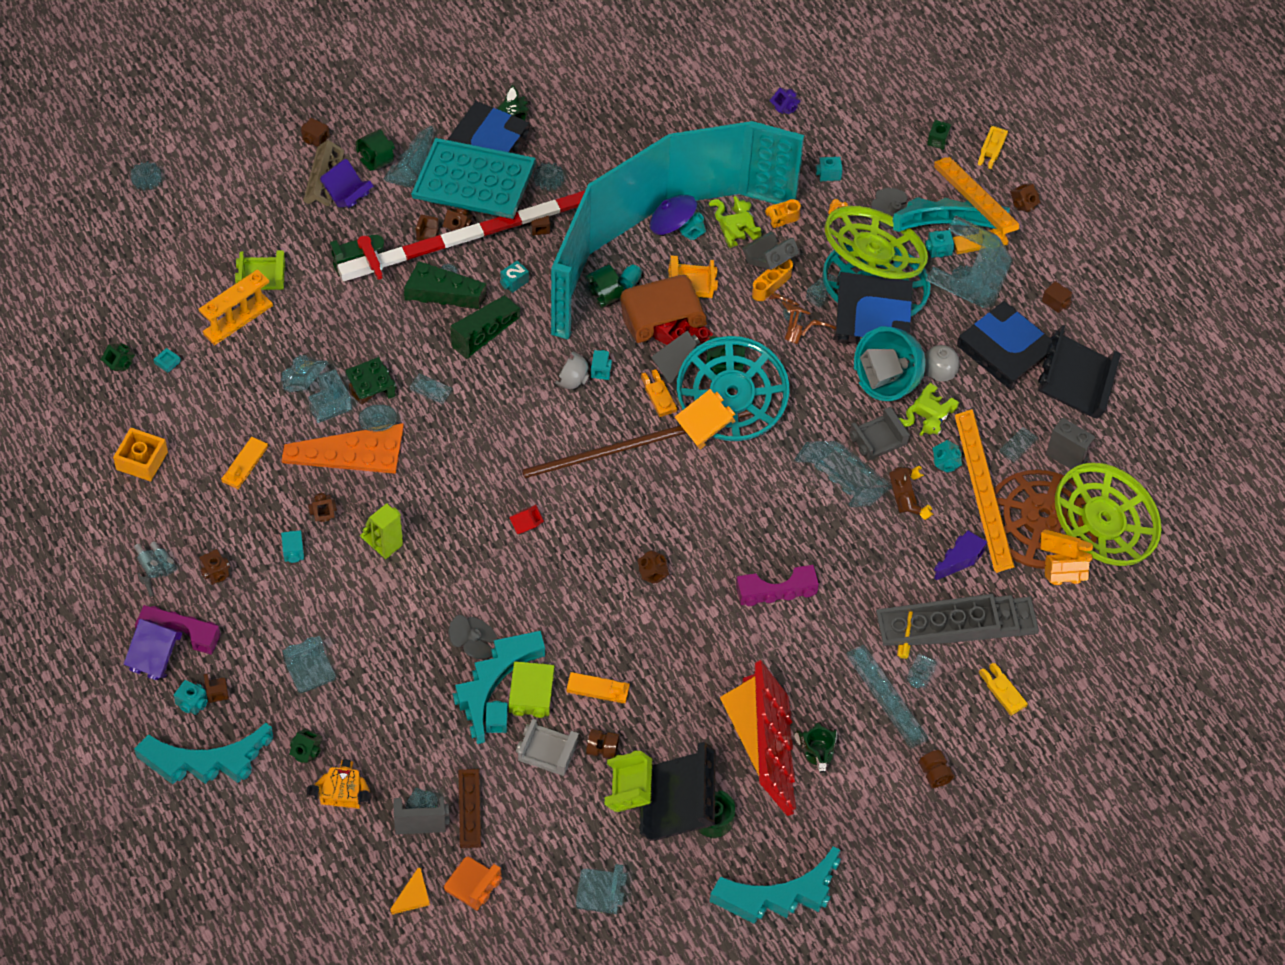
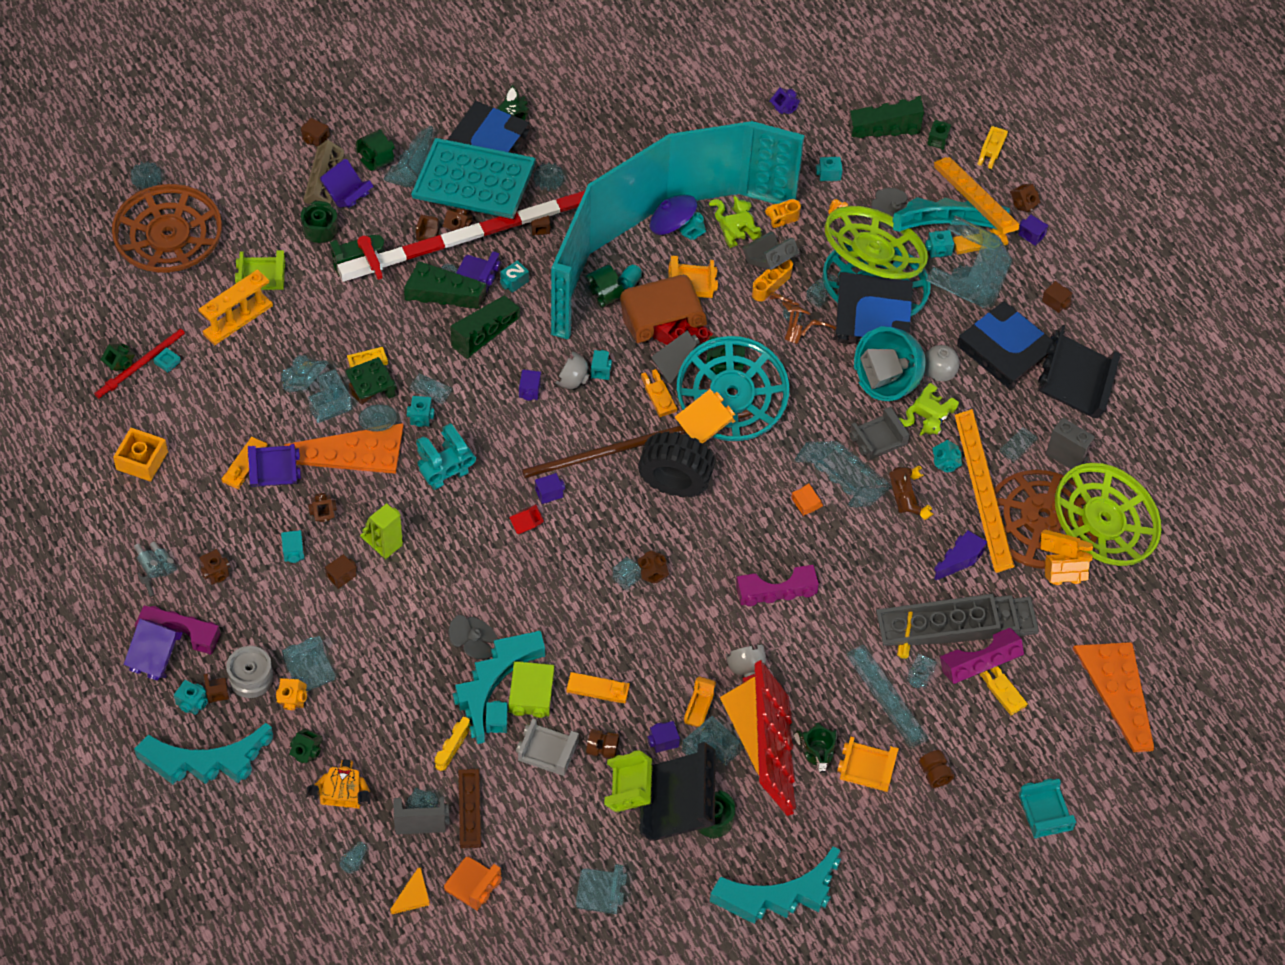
none -> red bar [94,328,185,399]
none -> dark orange dish [112,184,222,273]
none -> light grey wheel [226,646,273,698]
none -> dark purple panel [248,444,301,487]
none -> light orange brick [276,678,307,711]
none -> dark green brick [300,201,338,243]
none -> reddish brown brick [325,554,357,589]
none -> clear light blue cone [339,842,367,874]
none -> yellow plate [347,347,388,368]
none -> teal brick [407,396,435,427]
none -> teal piece [416,423,476,490]
none -> yellow hinge [434,716,470,771]
none -> dark purple bracket [457,251,502,293]
none -> dark purple brick [519,370,541,401]
none -> dark purple brick [535,473,565,504]
none -> clear light blue brick [613,557,641,591]
none -> black tyre [638,431,715,497]
none -> dark purple brick [647,721,680,753]
none -> clear light blue brick [682,716,741,766]
none -> light orange animal [684,676,717,729]
none -> light grey cylinder [725,645,766,677]
none -> orange piece [791,483,823,516]
none -> light orange panel [837,737,899,792]
none -> dark green wedge [848,95,924,138]
none -> magenta arch [940,628,1024,684]
none -> dark purple brick [1018,215,1048,246]
none -> teal panel [1018,778,1076,839]
none -> orange wing [1073,642,1154,752]

